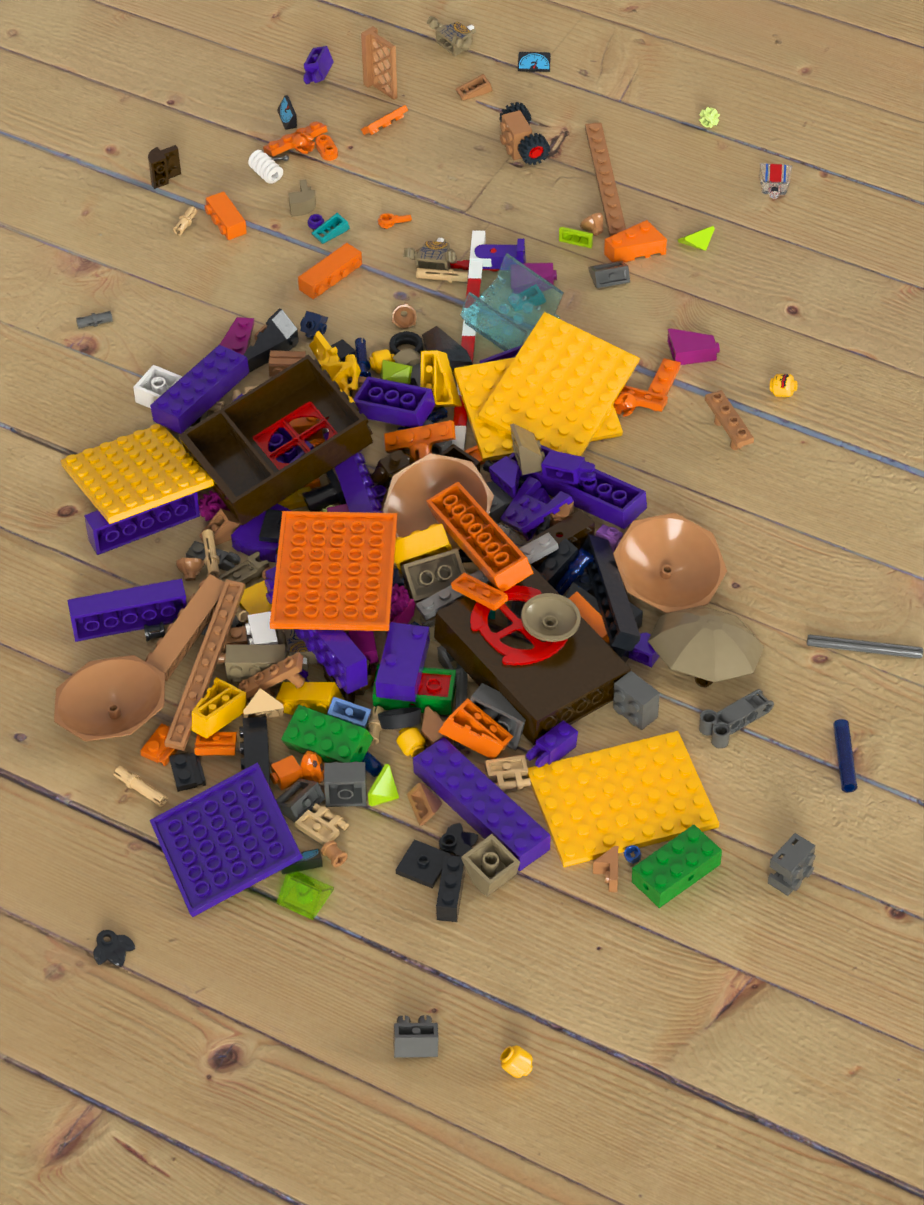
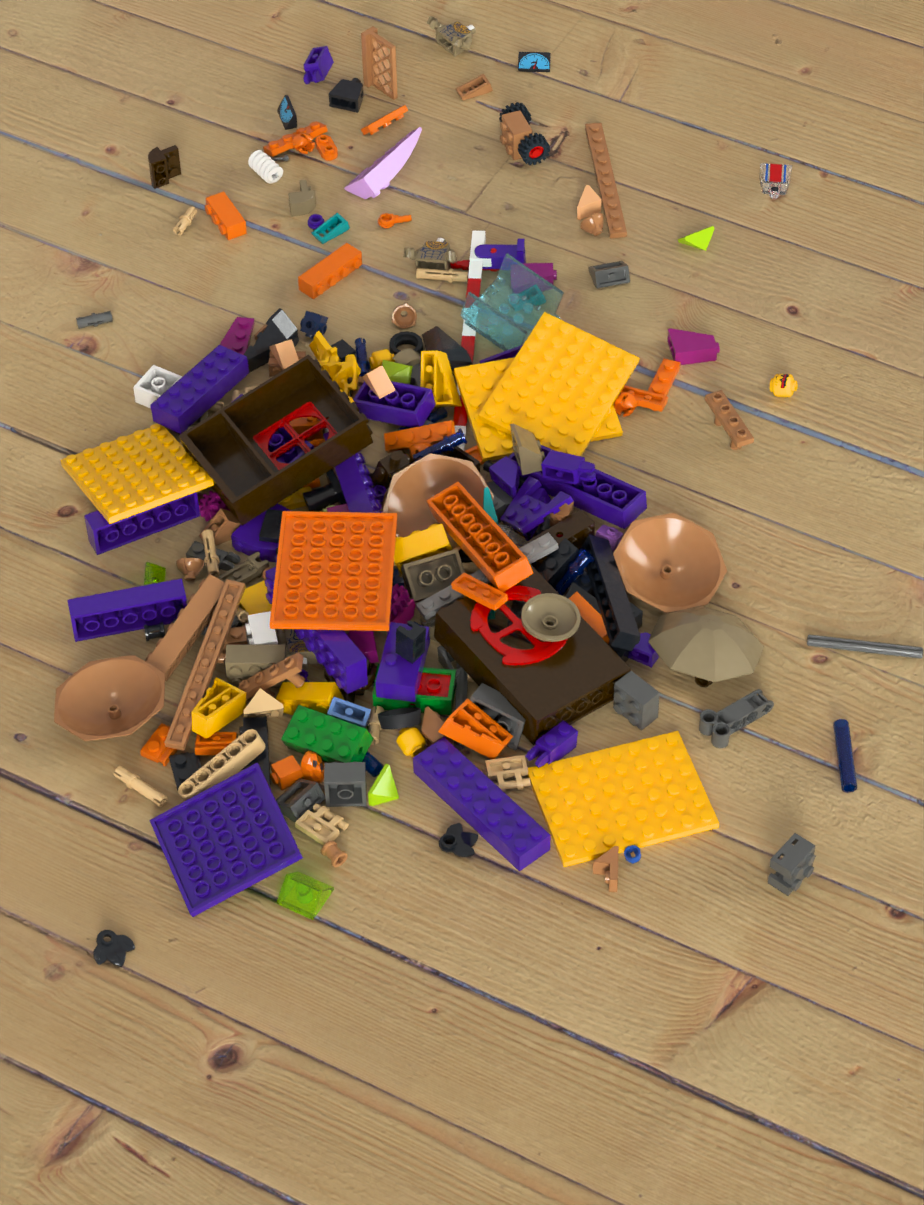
black slope [281,849,323,874] -> none
dark grey brick [393,1015,439,1058] -> none
black plate [396,839,451,889] -> none
medium nougat slope [407,782,443,826] -> none
black brick [436,855,465,922] -> none
dark tan slope [461,834,520,897] -> none
yellow head [500,1045,533,1078] -> none
lime slope [559,226,593,248] -> none
orange wedge [604,220,667,262] -> none
green brick [632,825,722,908] -> none
yellowish green gear [699,107,720,128] -> none
none -> clear neon green slope [144,562,166,585]
none -> tan beam [178,729,265,801]
none -> light nougat slope [270,339,299,370]
none -> black torso [329,78,364,113]
none -> wedge [344,127,422,199]
none -> light nougat slope [362,366,395,399]
none -> black hinge [396,621,426,664]
none -> clear blue pin [412,428,468,462]
none -> teal slope [483,487,498,525]
none -> light nougat slope [577,185,601,220]

